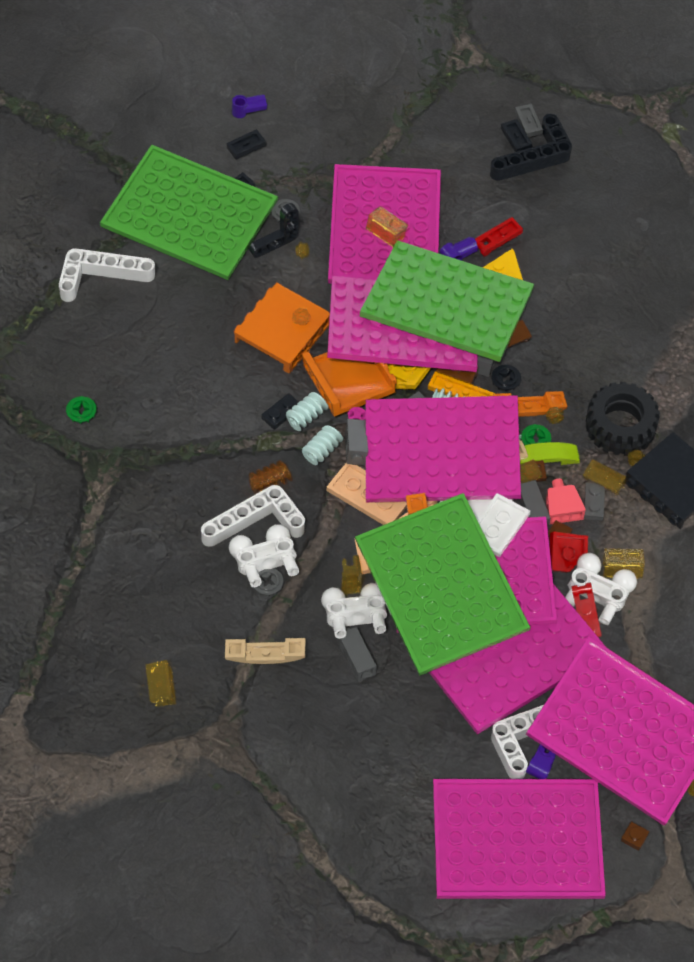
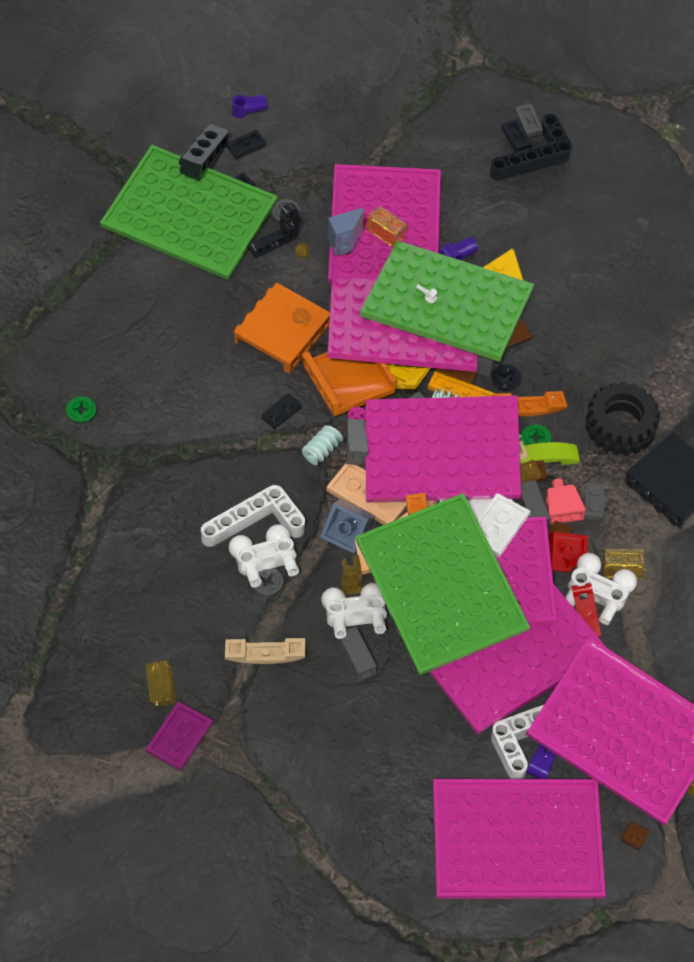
white beam [59,249,155,302] -> none
clear orange piece [249,460,292,495] -> none
light aqua piece [286,392,328,431] -> none
red plate [475,217,523,257] -> none
clear yellow plate [546,407,564,424] -> none
clear yellow hinge [583,459,626,496] -> none
clear yellow plate [627,450,645,466] -> none
none -> magenta plate [146,701,213,772]
none -> black brick [179,124,229,179]
none -> sand blue slope [320,499,375,554]
none -> sand blue slope [328,208,364,256]
none -> white hand [416,284,437,304]

